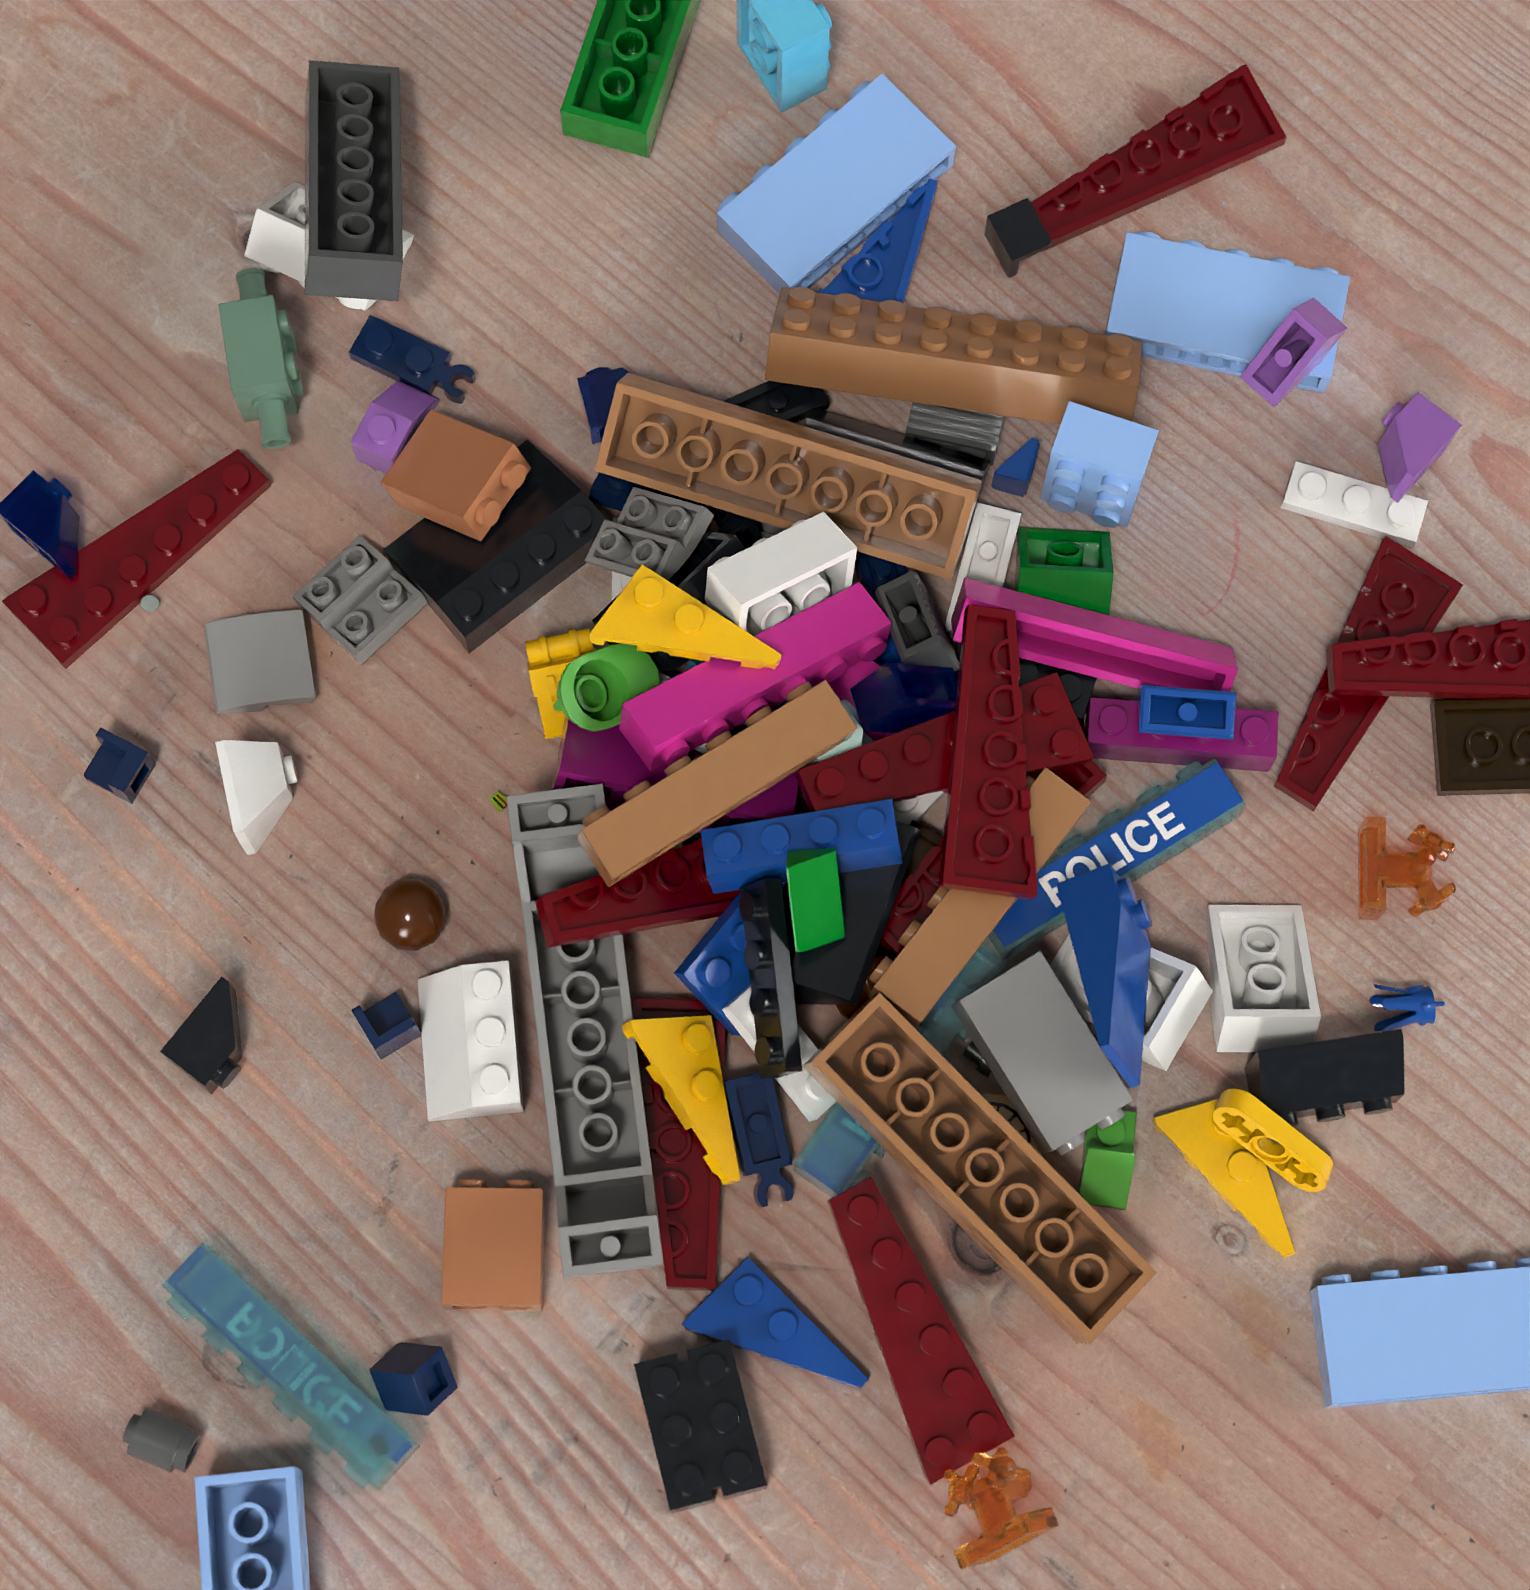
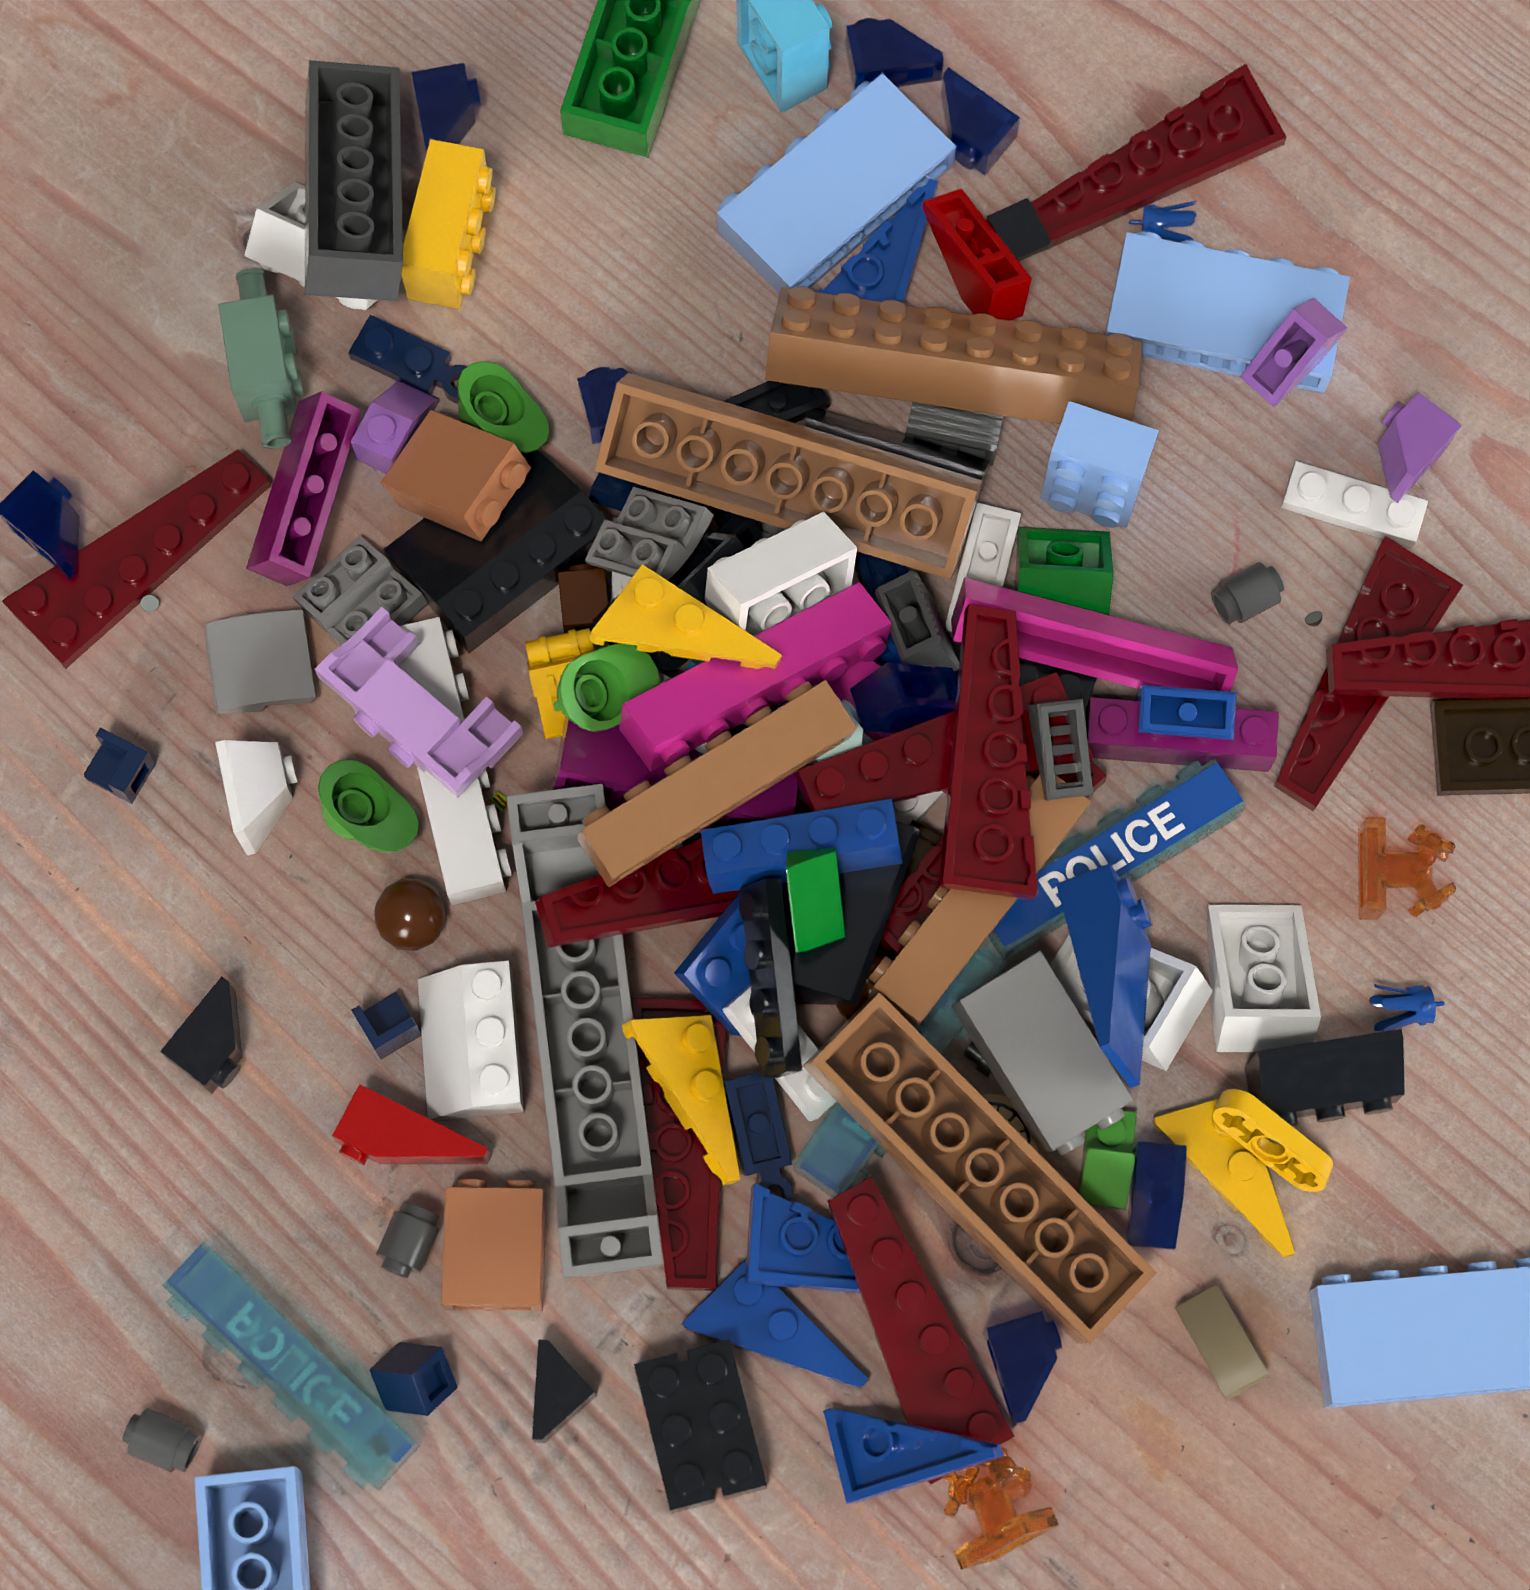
blue slope [991,438,1040,497] -> none
none -> magenta brick [246,391,362,586]
none -> lavender bracket [315,606,523,798]
none -> bright green piece [318,760,419,852]
none -> red slope [332,1084,492,1165]
none -> dark grey brick [376,1202,439,1278]
none -> white brick [399,617,512,905]
none -> yellow brick [401,139,496,310]
none -> clear blue slope [411,63,481,154]
none -> bright green piece [457,361,550,453]
none -> black slope [532,1340,597,1444]
none -> reddish brown brick [558,564,608,633]
none -> blue wing [745,1183,859,1293]
none -> blue wing [823,1408,1004,1504]
none -> clear blue slope [845,18,944,90]
none -> red slope [922,188,1032,321]
none -> clear blue slope [941,67,1020,176]
none -> clear blue slope [983,1311,1062,1427]
none -> dark grey slope [1028,699,1093,800]
none -> clear blue slope [1126,1141,1187,1250]
none -> blue piece [1129,200,1197,243]
none -> dark tan slope [1175,1284,1270,1401]
none -> dark grey brick [1211,562,1284,625]
none -> light grey piece [1305,611,1323,627]

